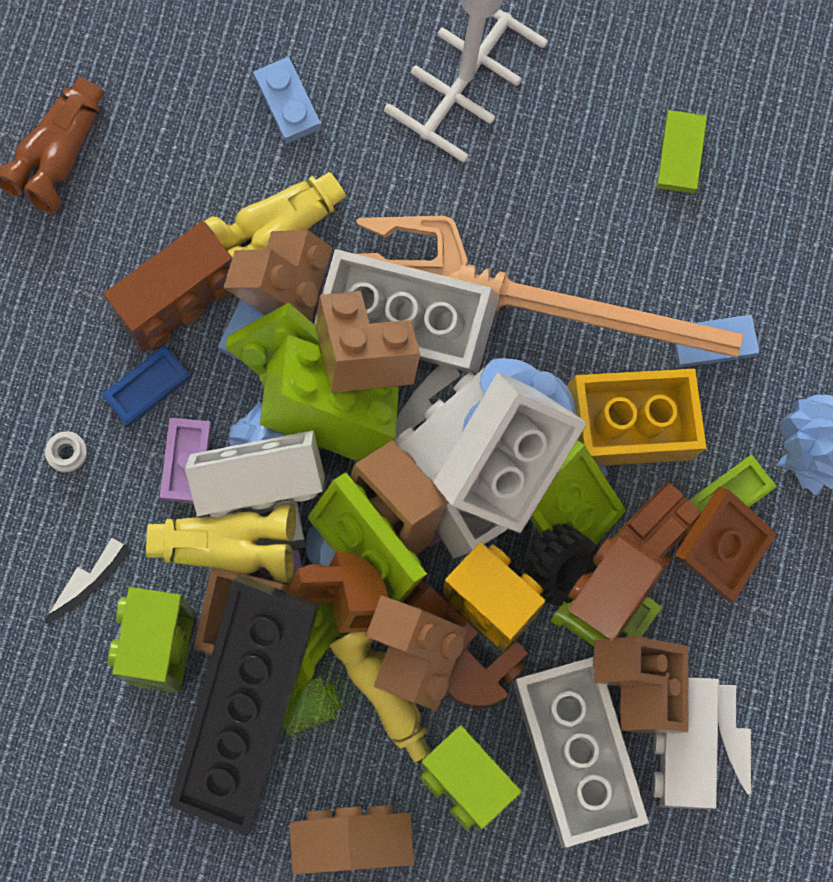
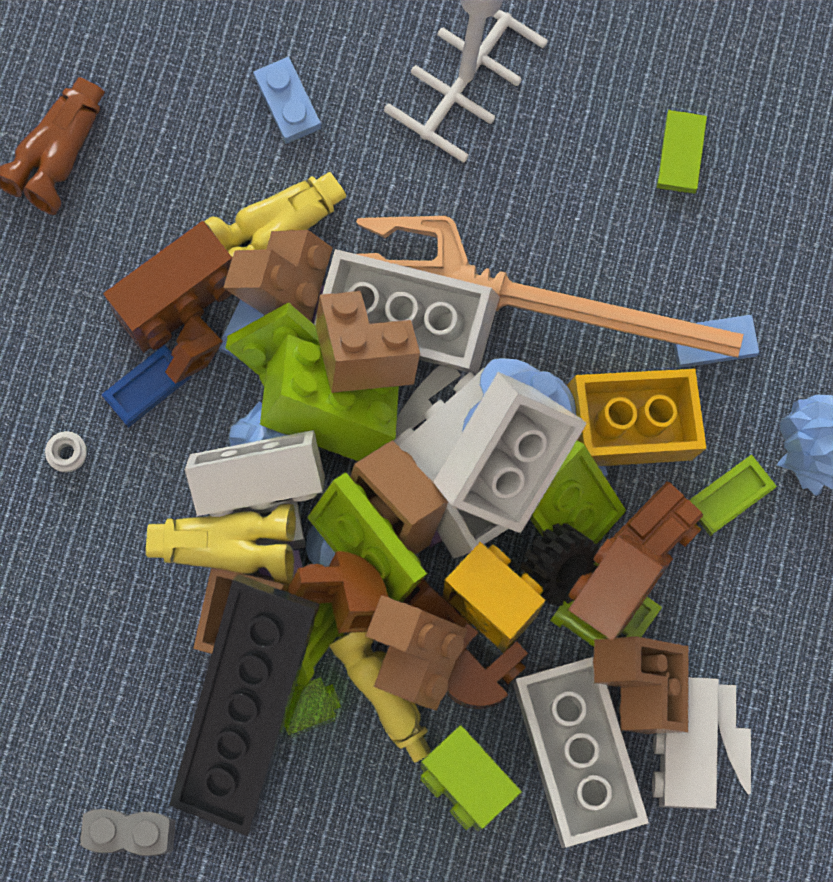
sticker [45,538,130,623] -> none
lime brick [108,587,195,694] -> none
lavender plate [160,418,212,504] -> none
medium nougat brick [289,805,414,875] -> none
dark orange plate [674,486,777,602] -> none
none -> light grey brick [80,809,176,856]
none -> dark orange bracket [165,315,223,384]

